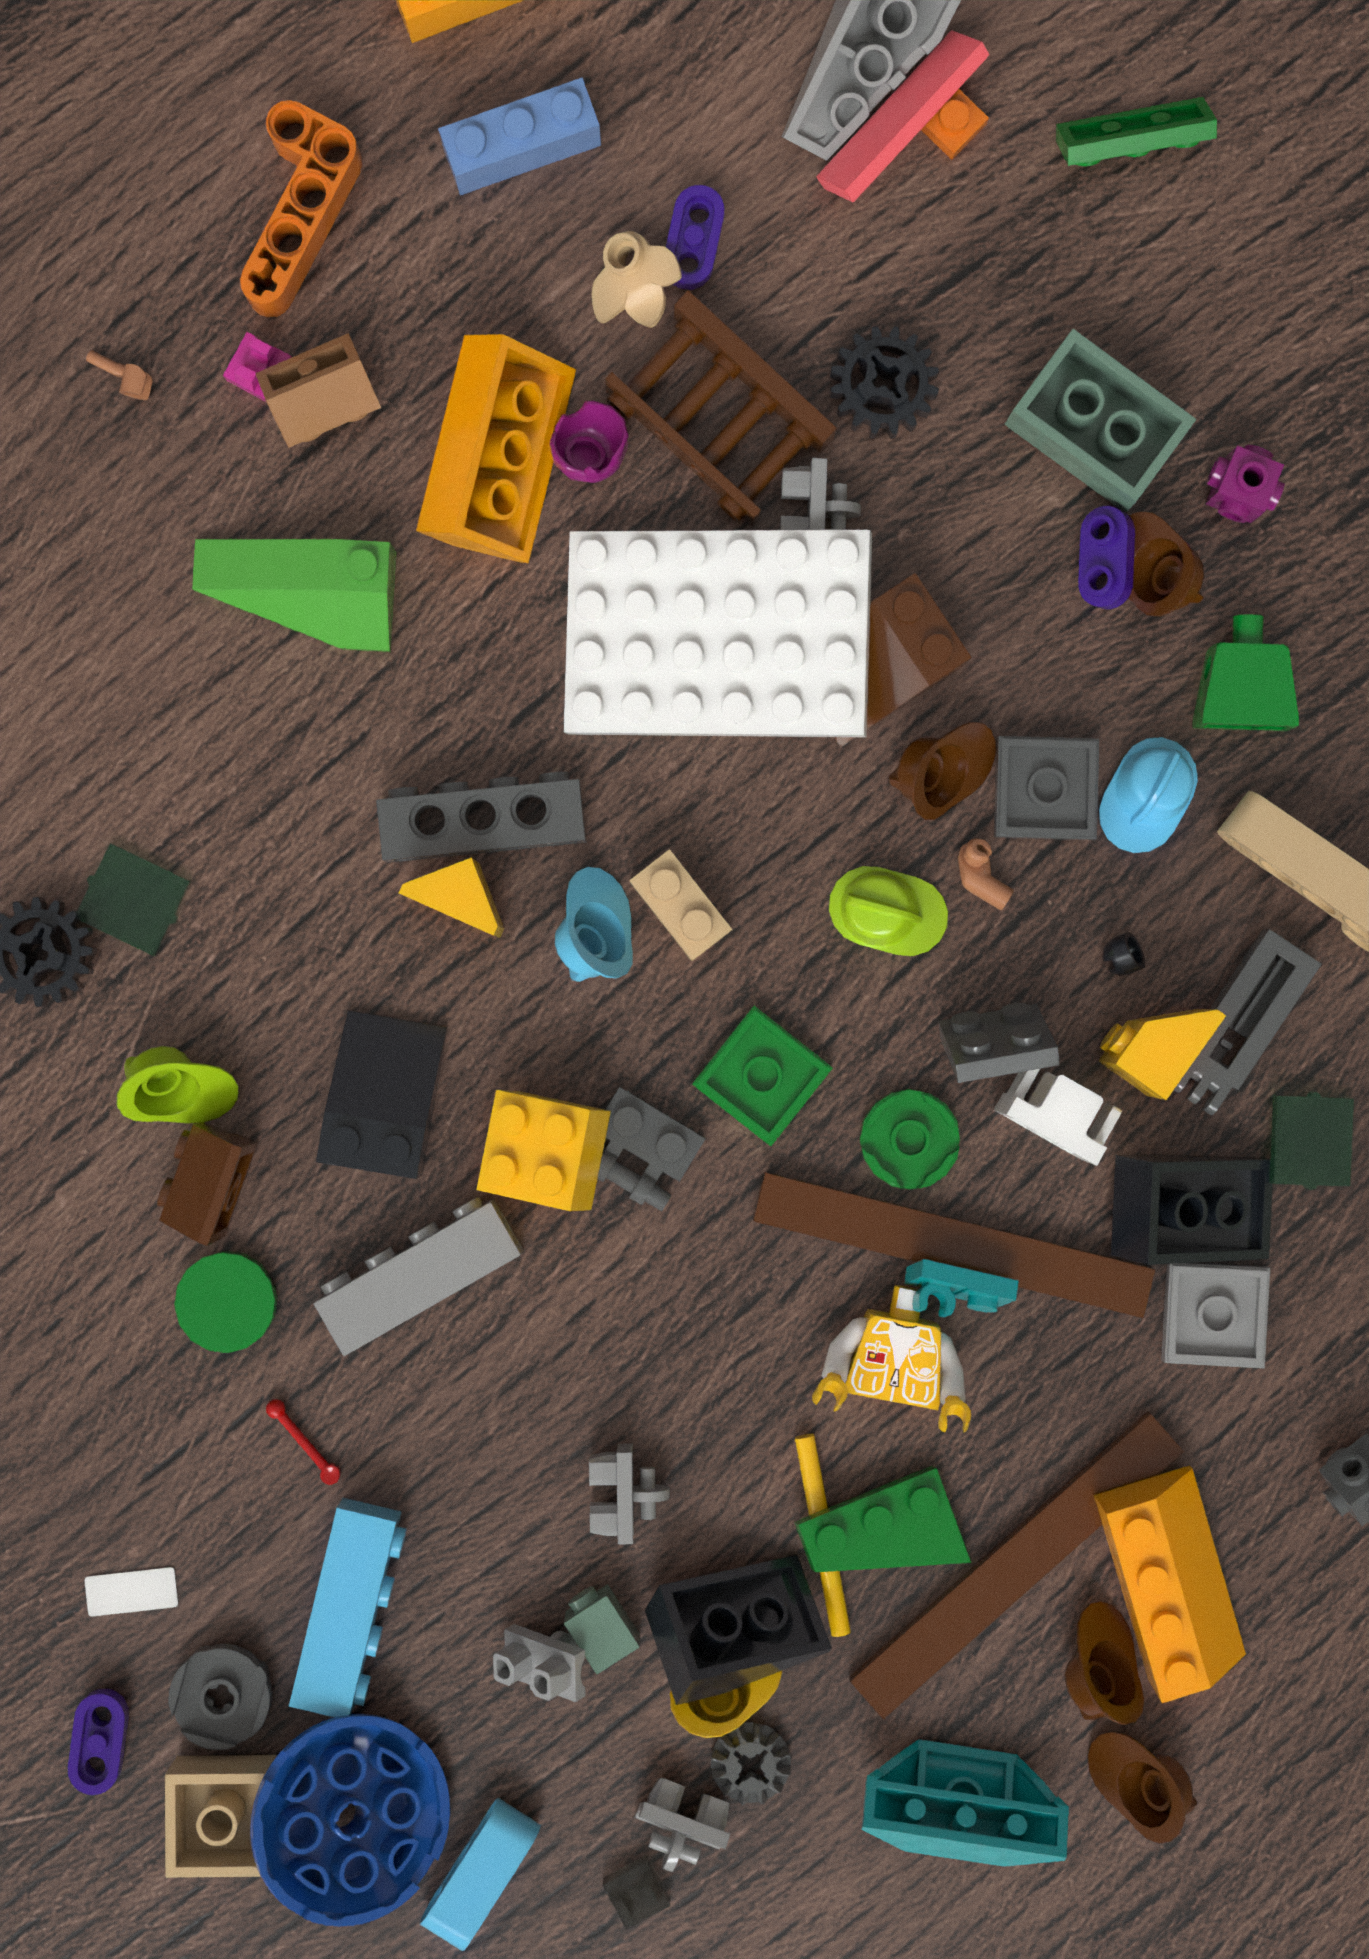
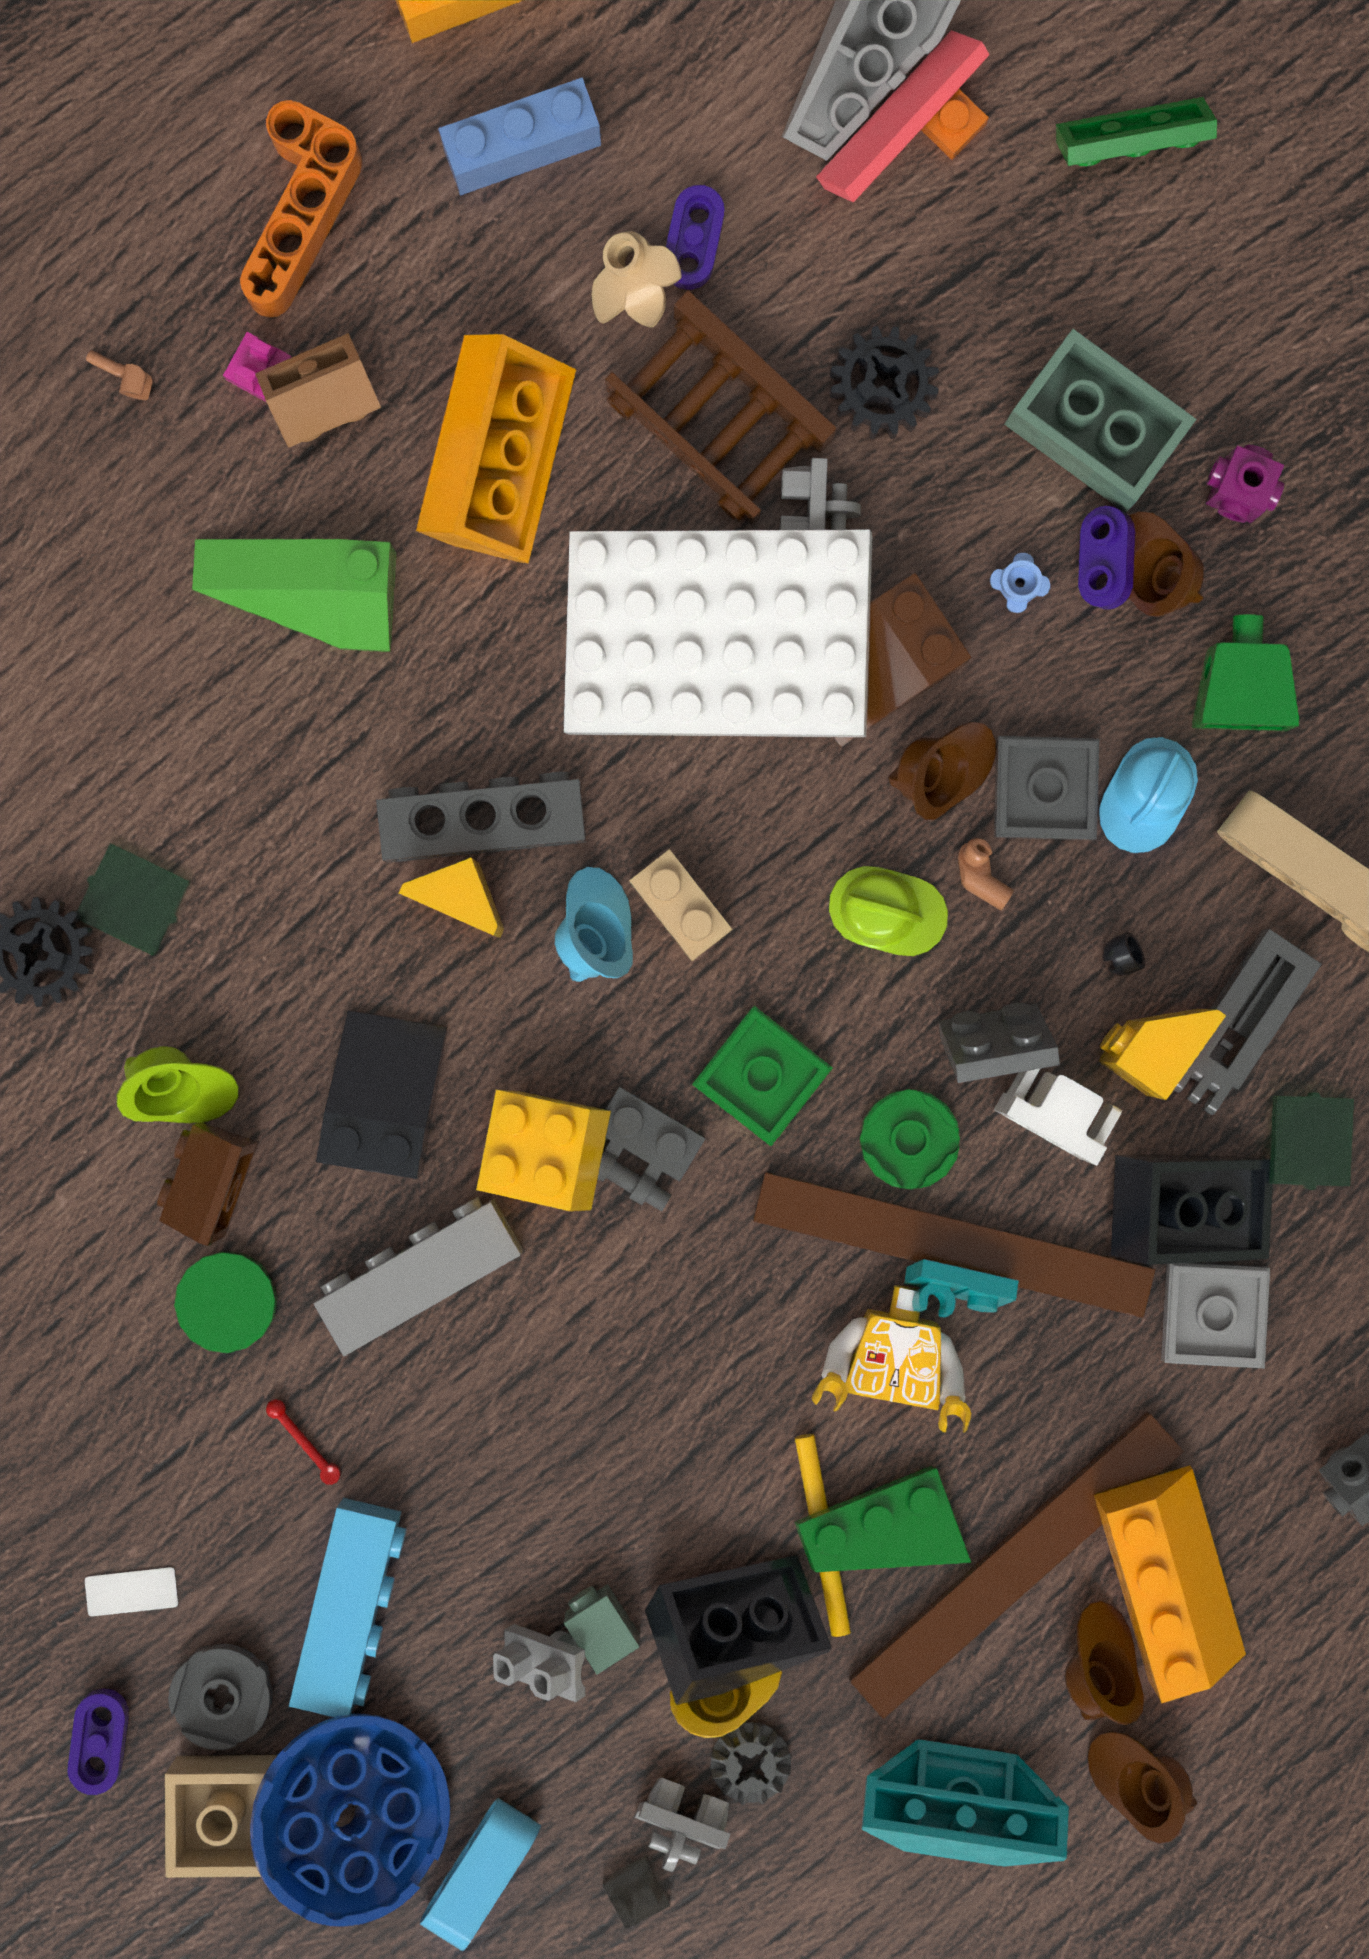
magenta hair [549,400,629,483] -> none
light grey hips [589,1443,670,1544] -> none
none -> light blue plate [990,553,1050,613]

